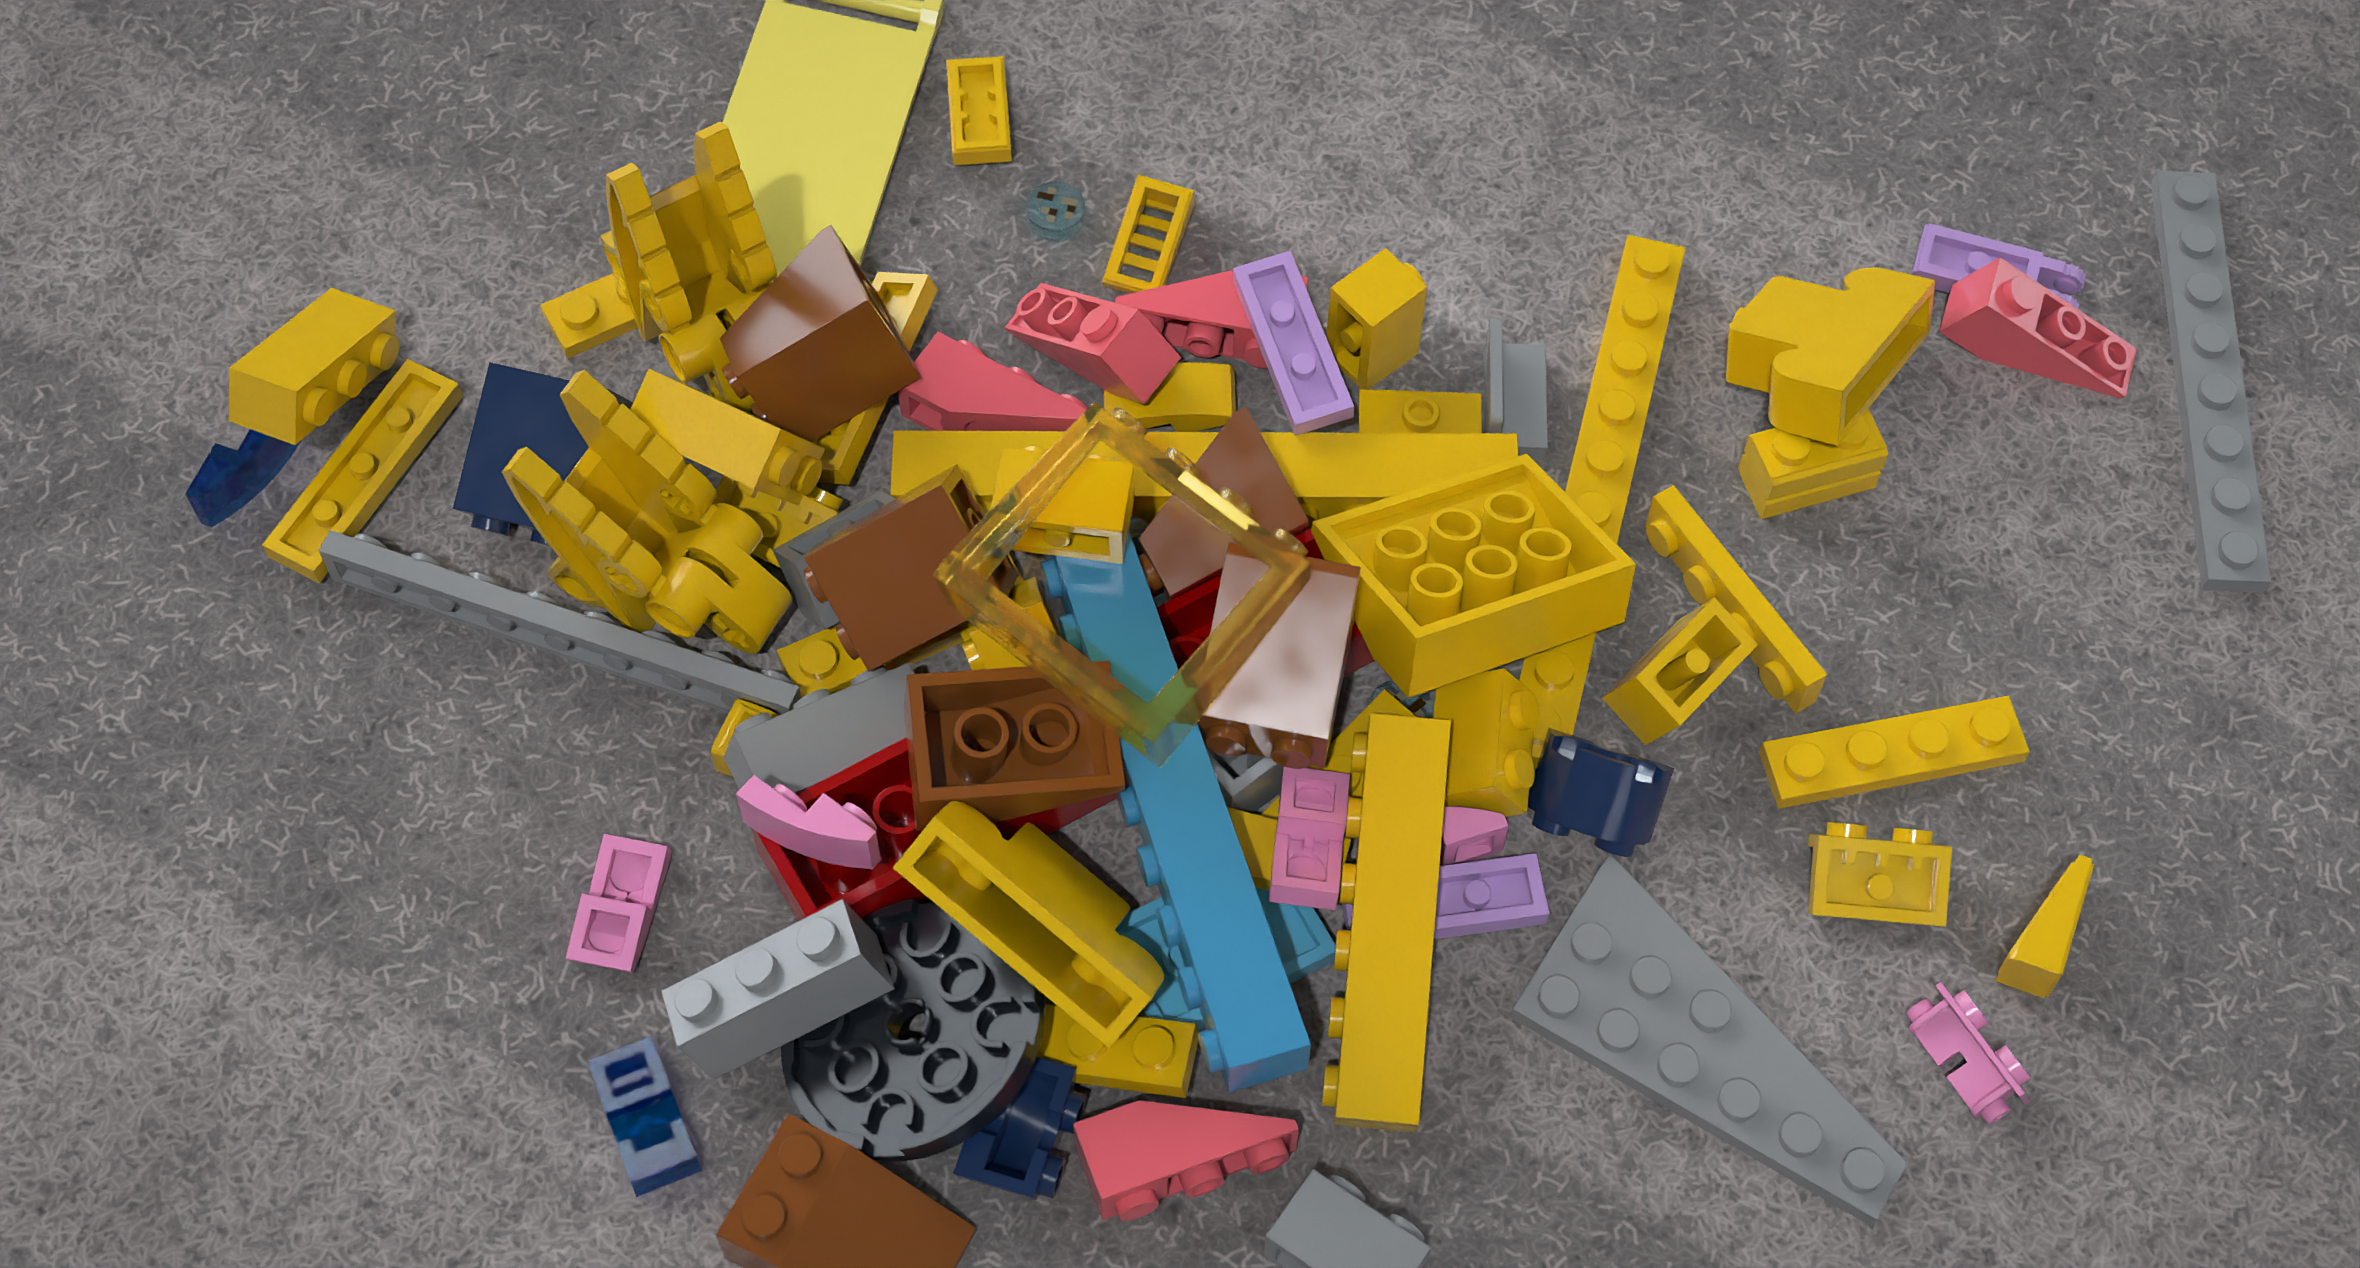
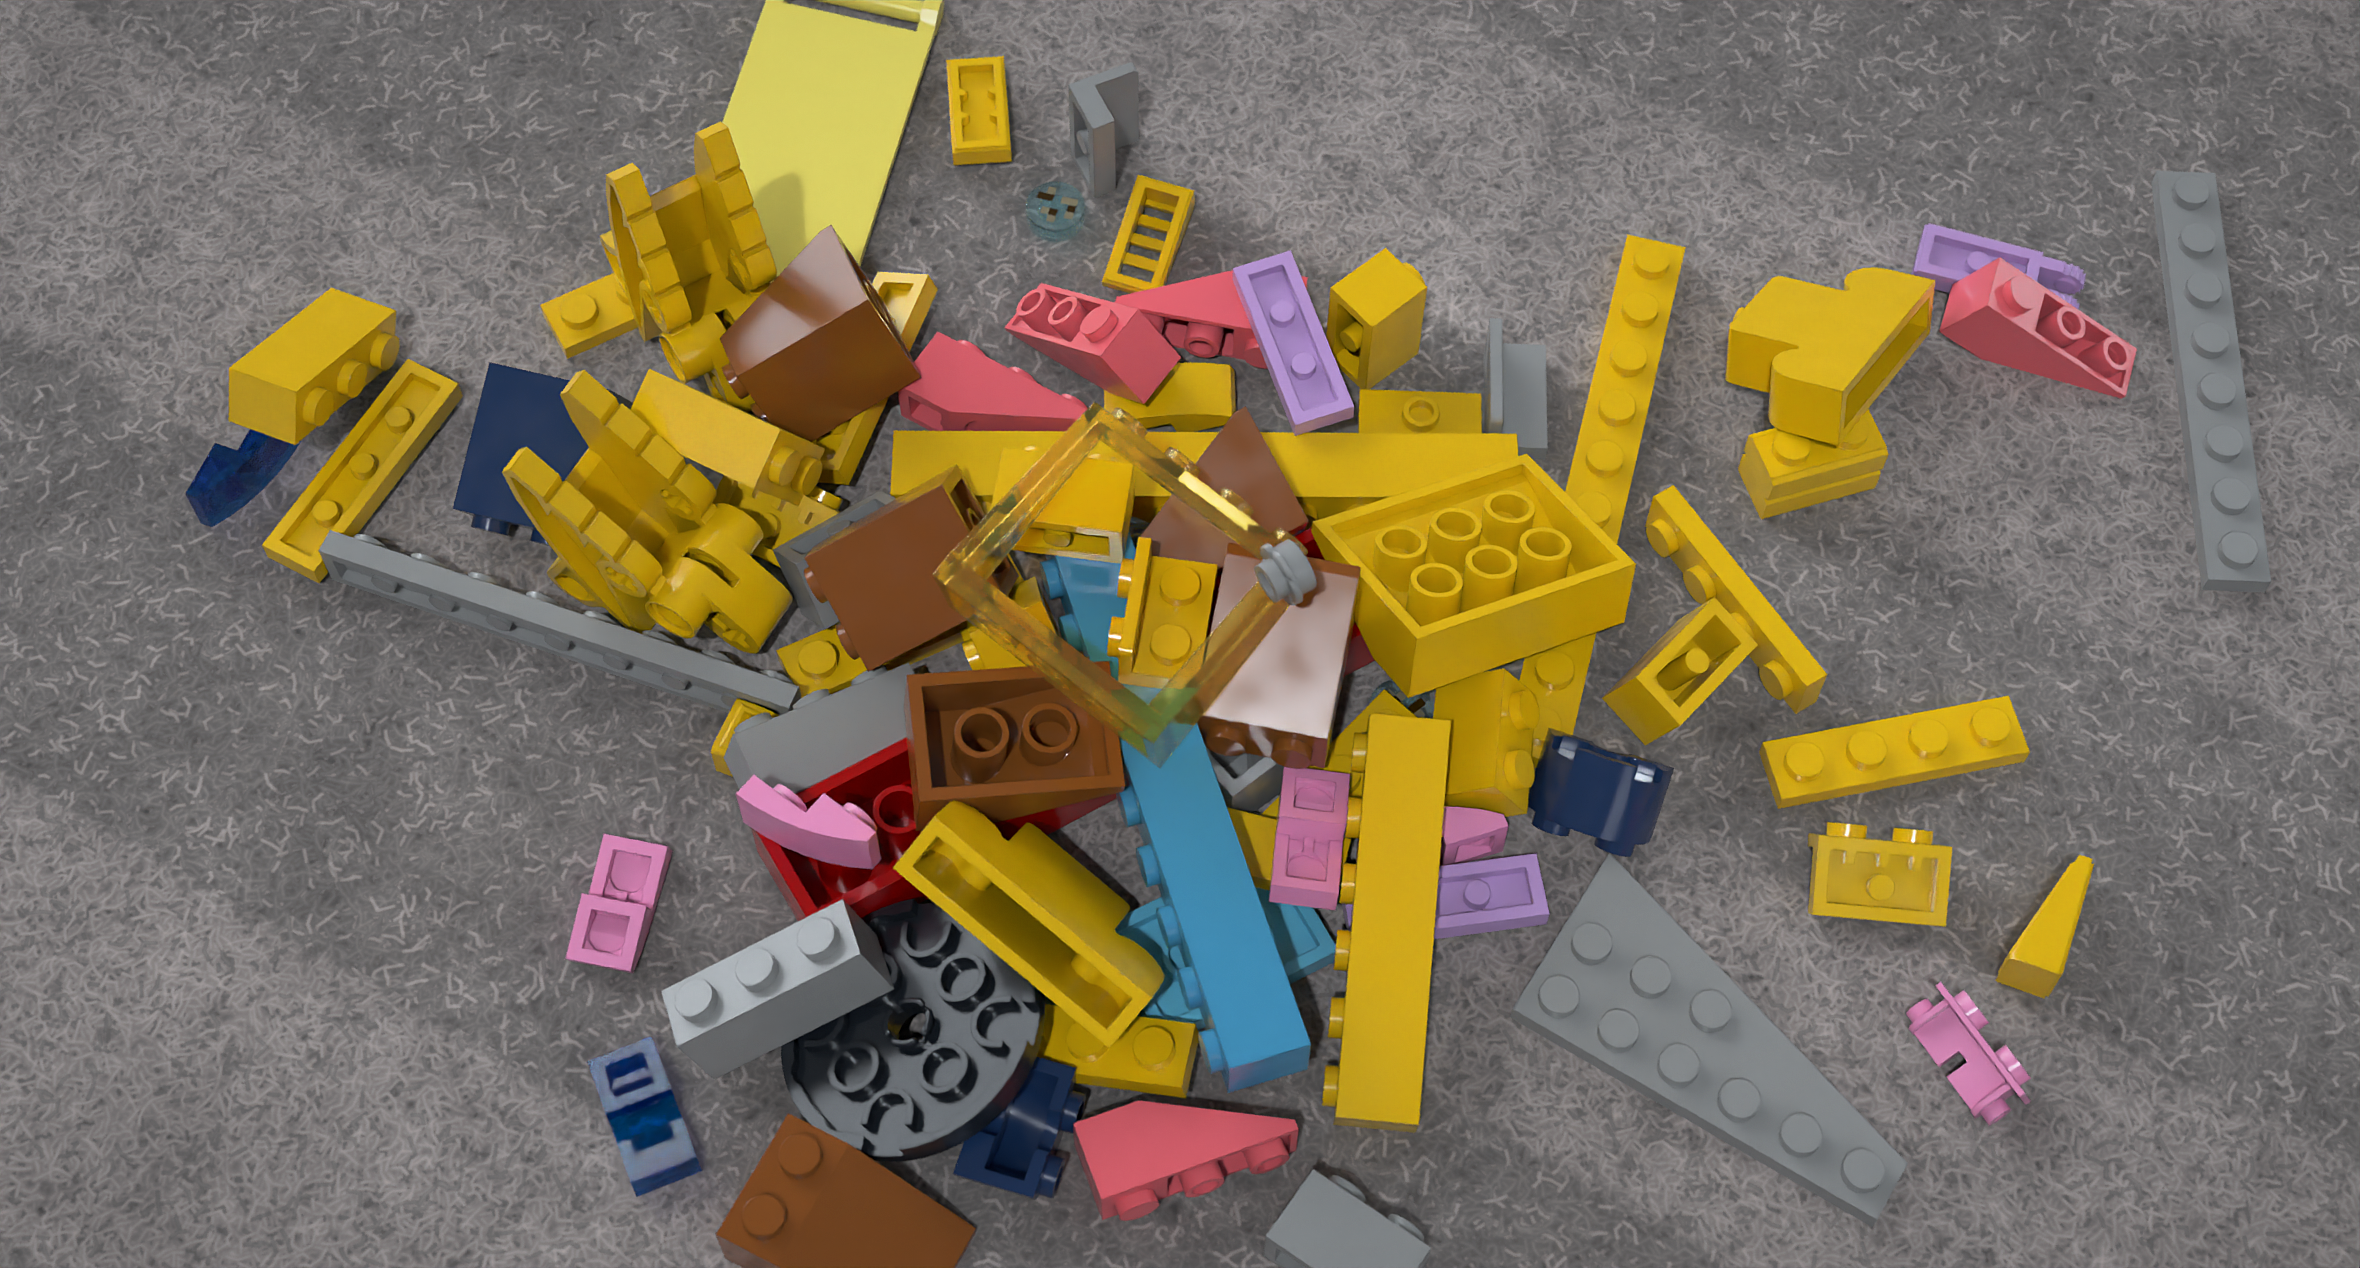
none -> light grey panel [1068,62,1139,198]
none -> yellow bracket [1107,537,1218,694]
none -> light grey plate [1254,539,1316,606]

